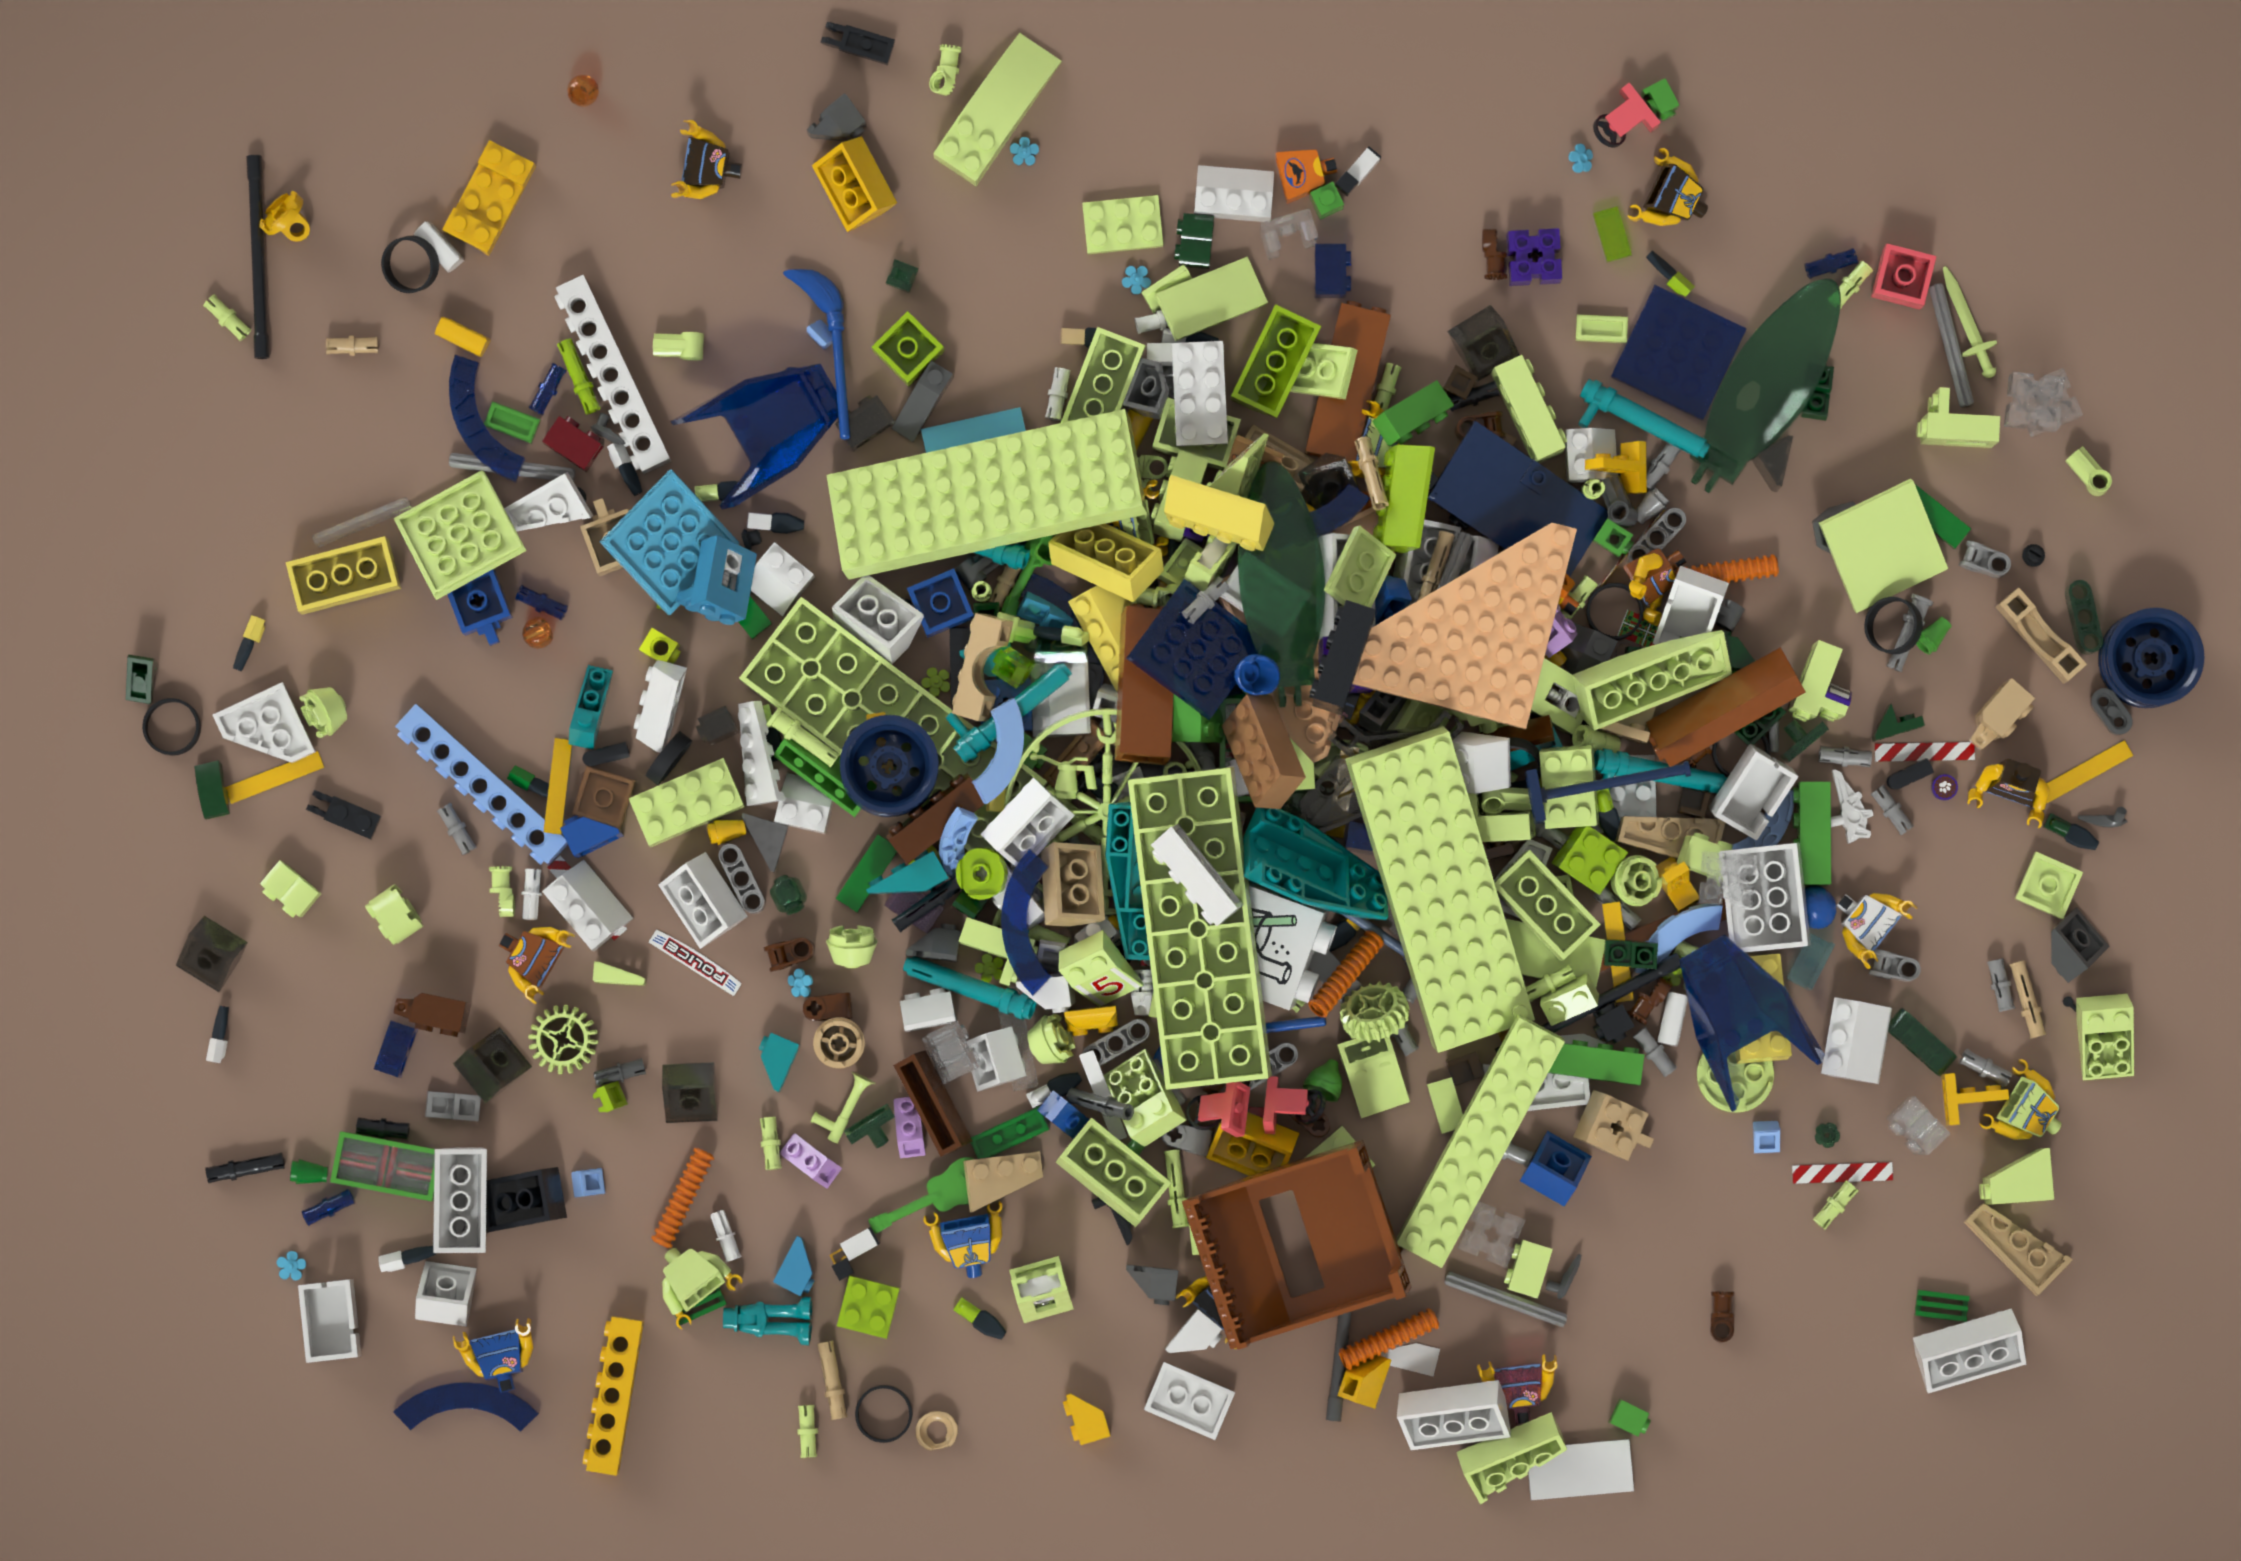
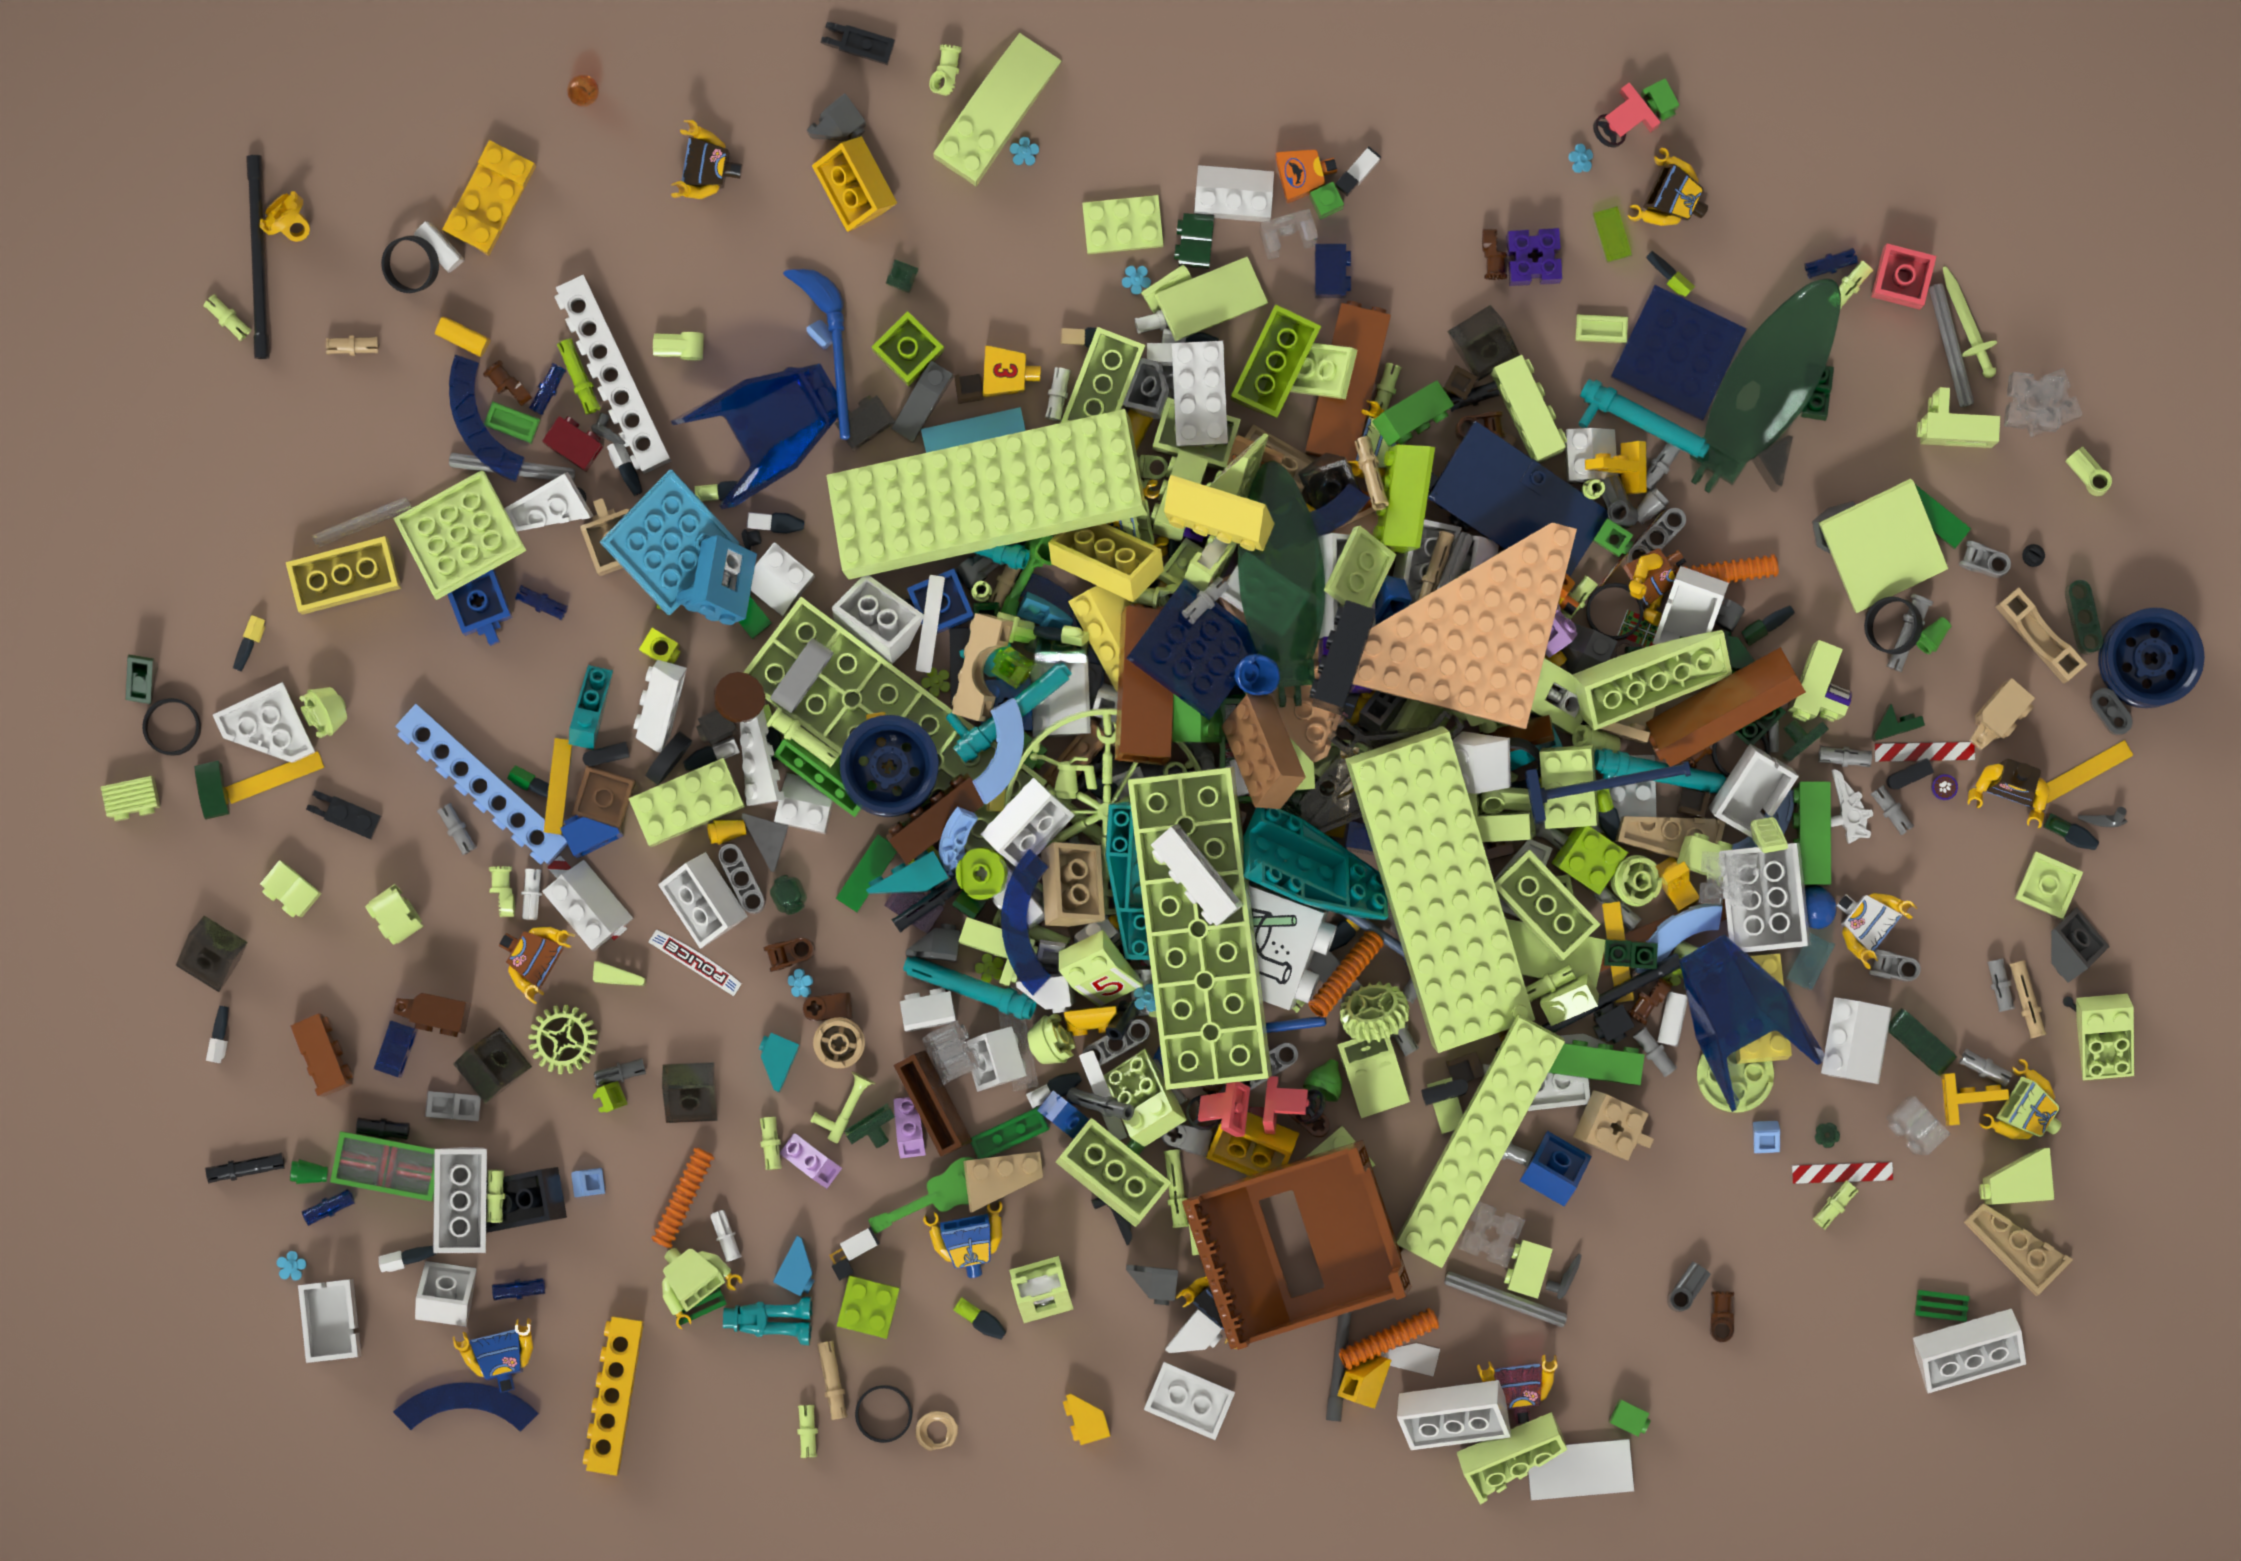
clear orange piece [522,617,554,649] -> none
yellowish green cone [826,925,878,968] -> none
none -> yellowish green brick [101,776,160,821]
none -> dark orange wedge [290,1013,354,1097]
none -> reddish brown connector [483,360,532,406]
none -> yellowish green pin [486,1169,505,1223]
none -> clear blue pin [492,1278,546,1301]
none -> piece [683,737,740,771]
none -> reddish brown tile [714,672,765,723]
none -> light grey beam [770,638,834,713]
none -> white sticker [916,575,945,673]
none -> dark brown panel [954,374,984,404]
none -> yellow torso [983,346,1041,397]
none -> black bar [1106,1000,1140,1040]
none -> medium azure plant [1134,984,1156,1012]
none -> black bar [1421,1079,1468,1106]
none -> dark grey piece [1667,1261,1711,1312]
none -> piece [1741,605,1795,646]
none -> yellowish green slope [1750,817,1788,853]

